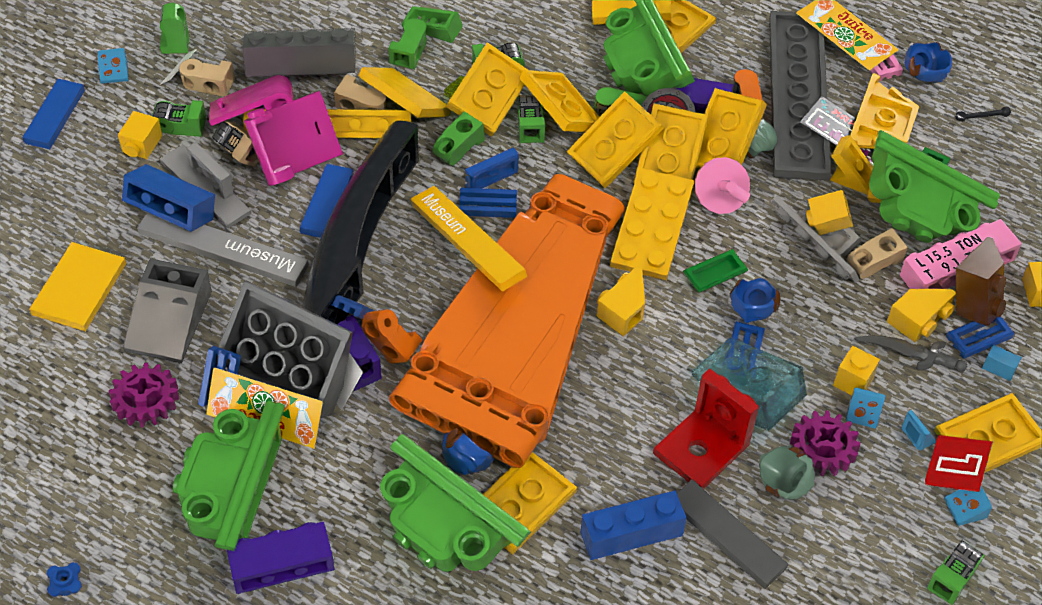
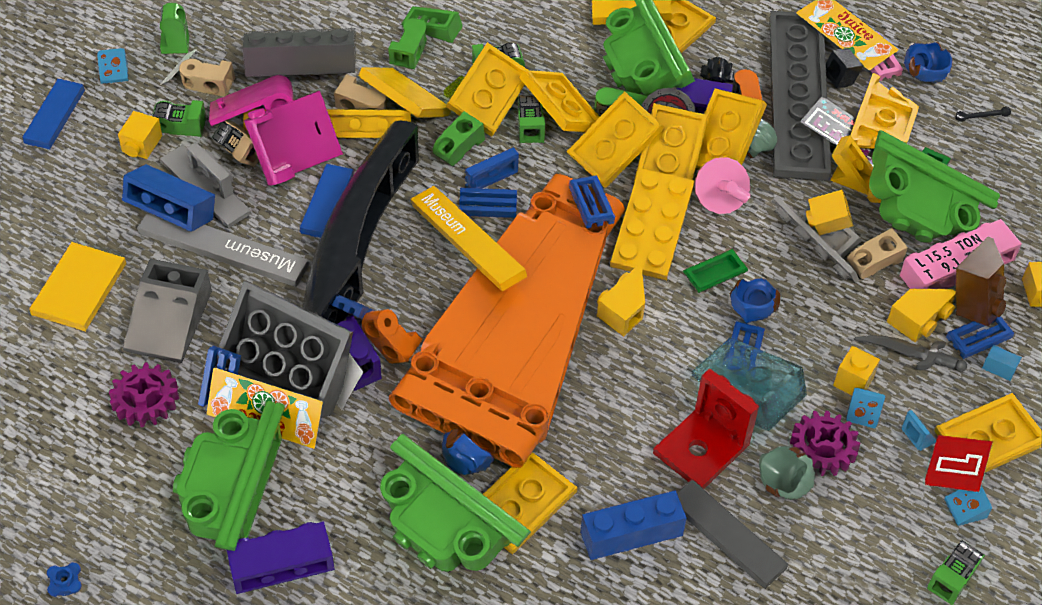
none -> blue tile [569,175,615,228]
none -> black gear [700,57,735,83]
none -> black plate [826,48,864,88]

